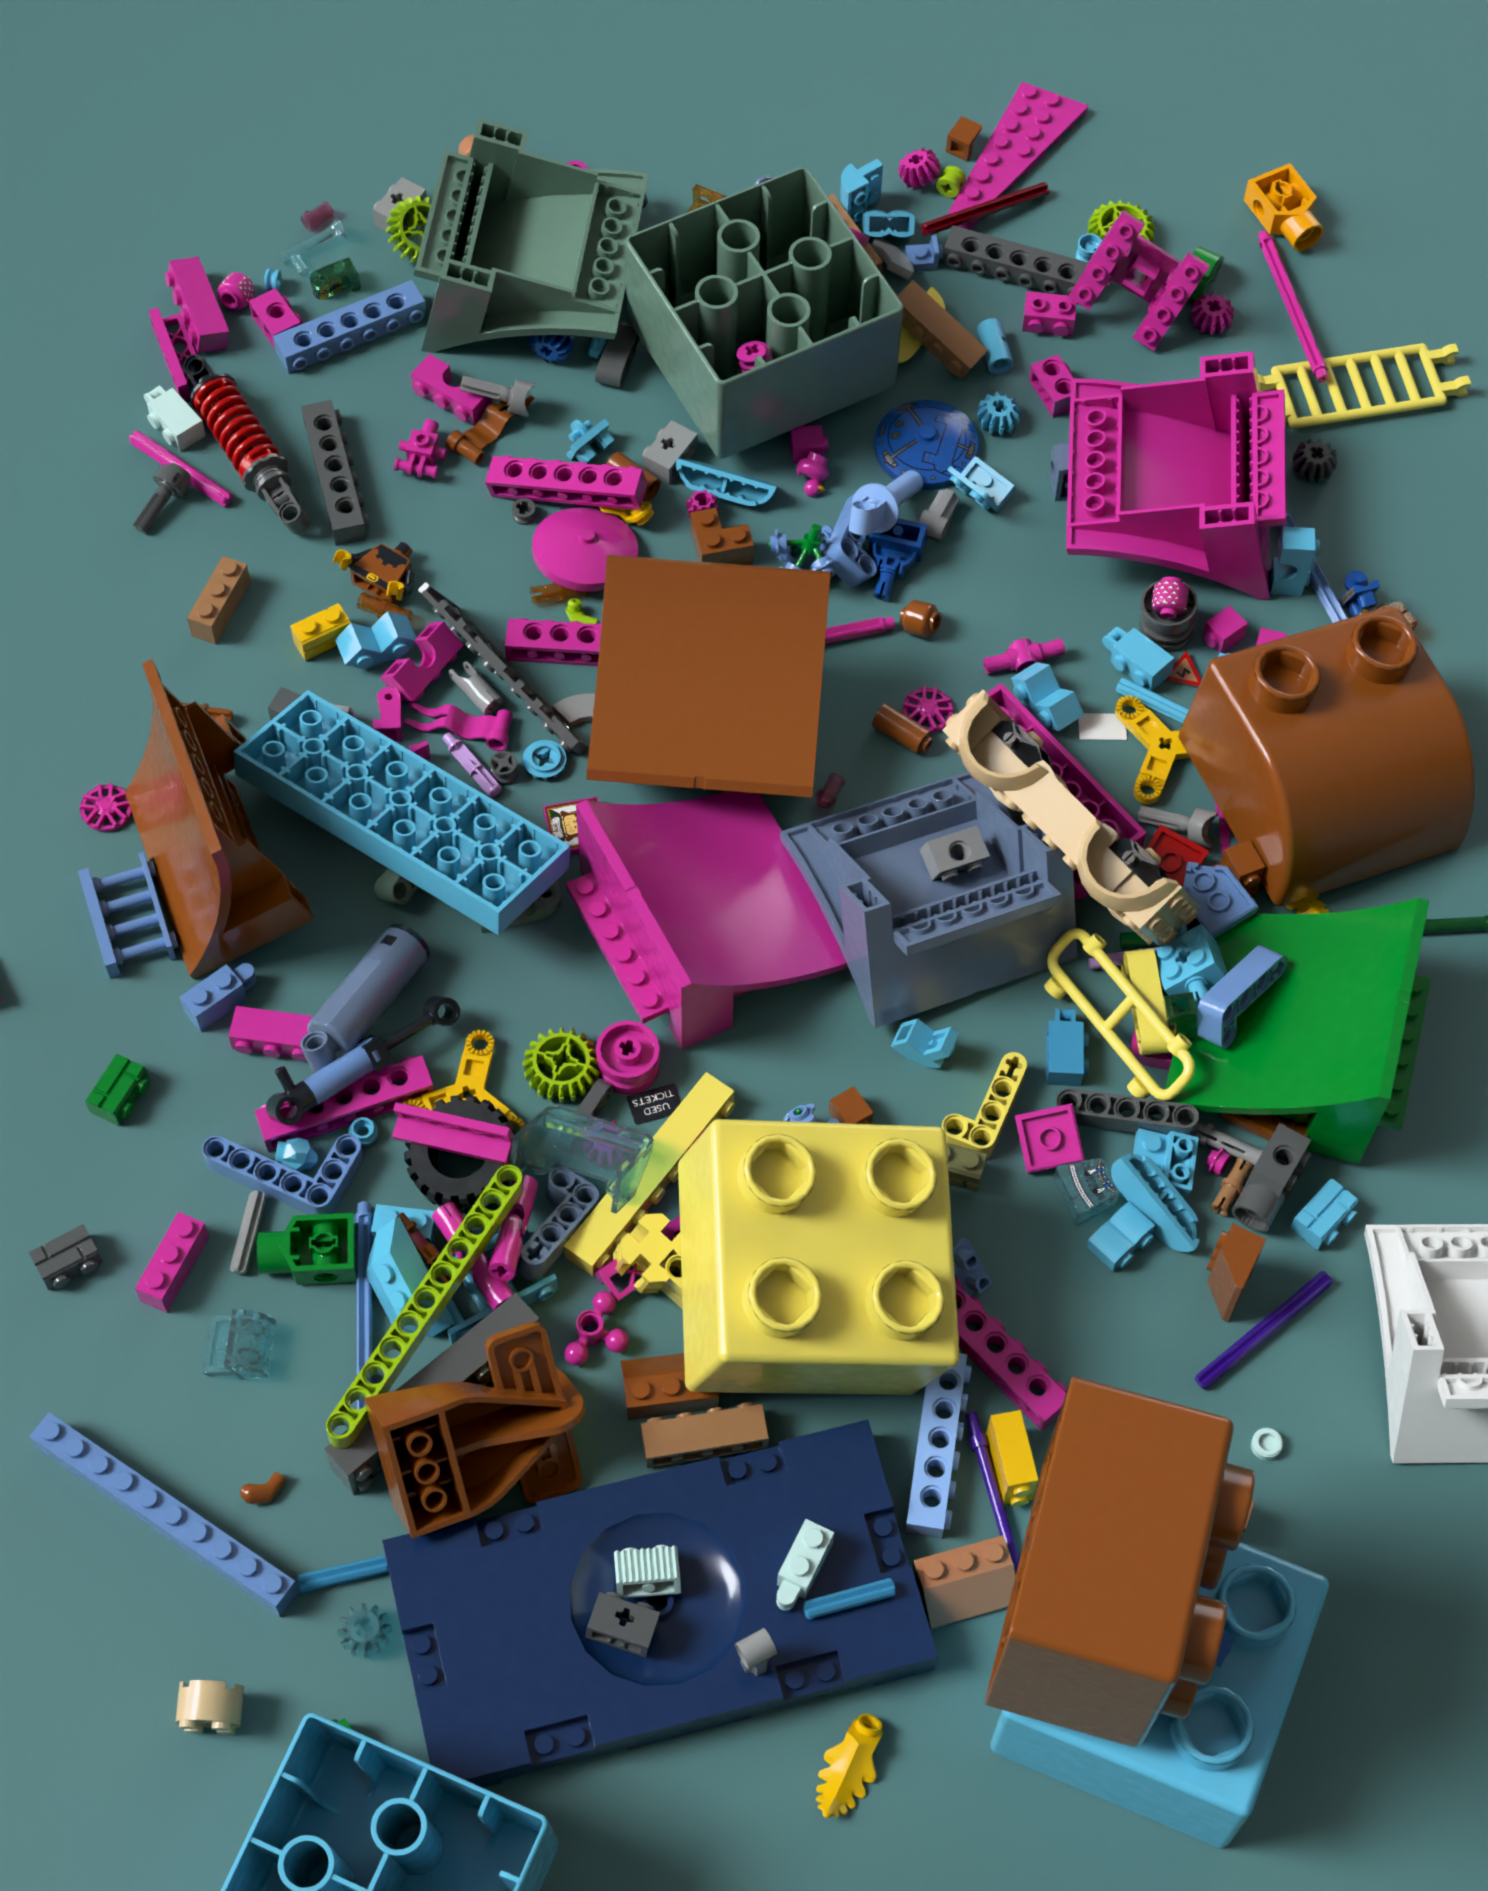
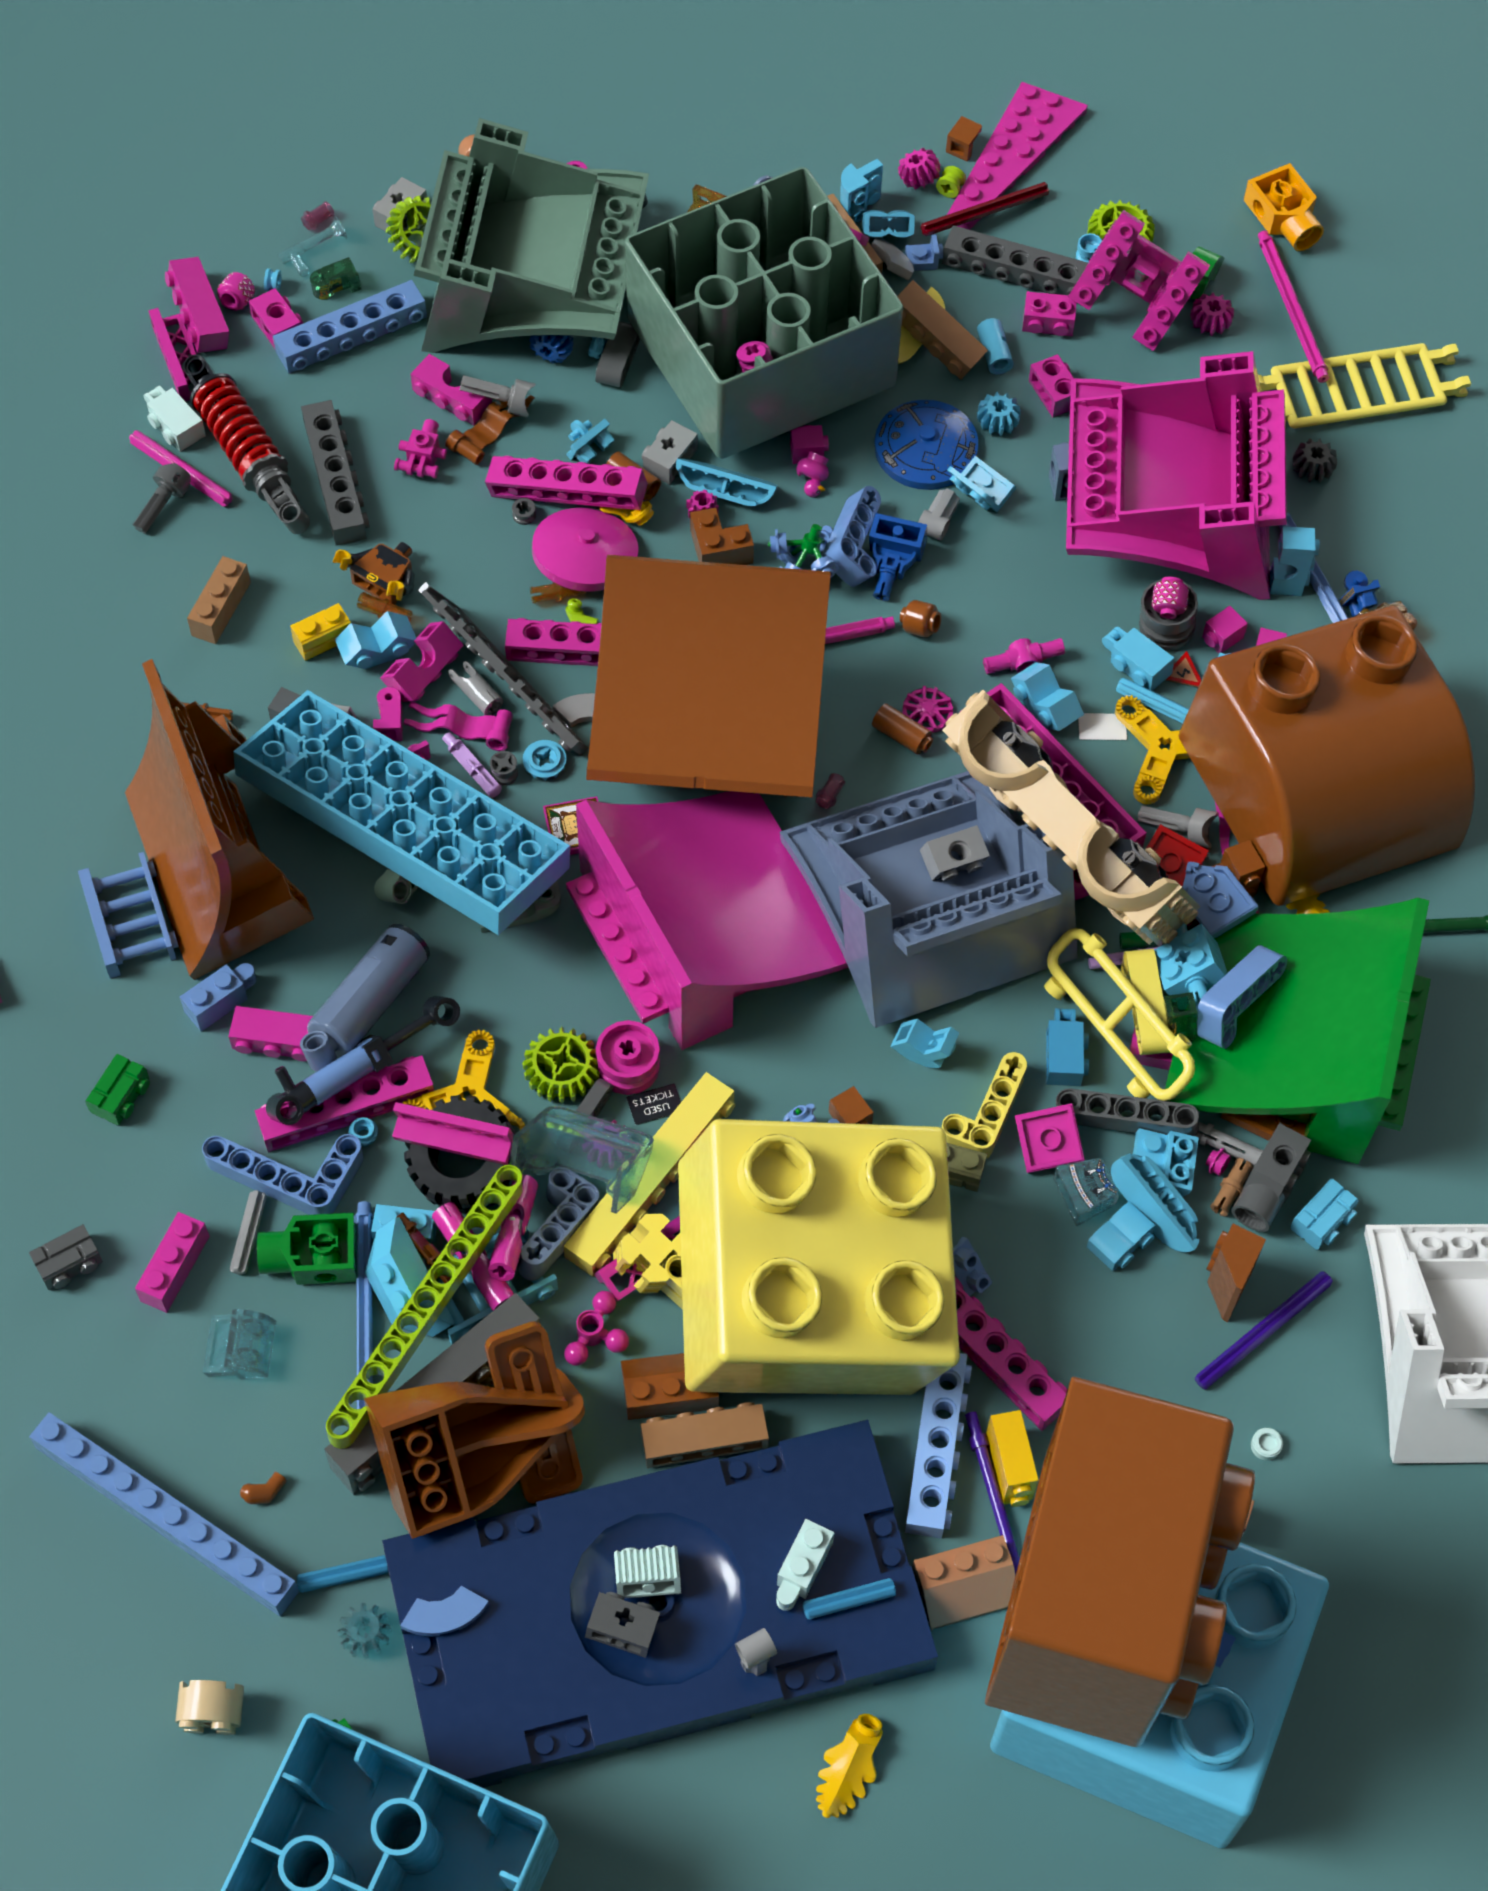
dark pink wheel [80,783,132,832] -> none
medium azure rock [274,1138,318,1172] -> none
light blue piece [849,470,923,535] -> none
none -> medium blue tile [400,1586,489,1636]

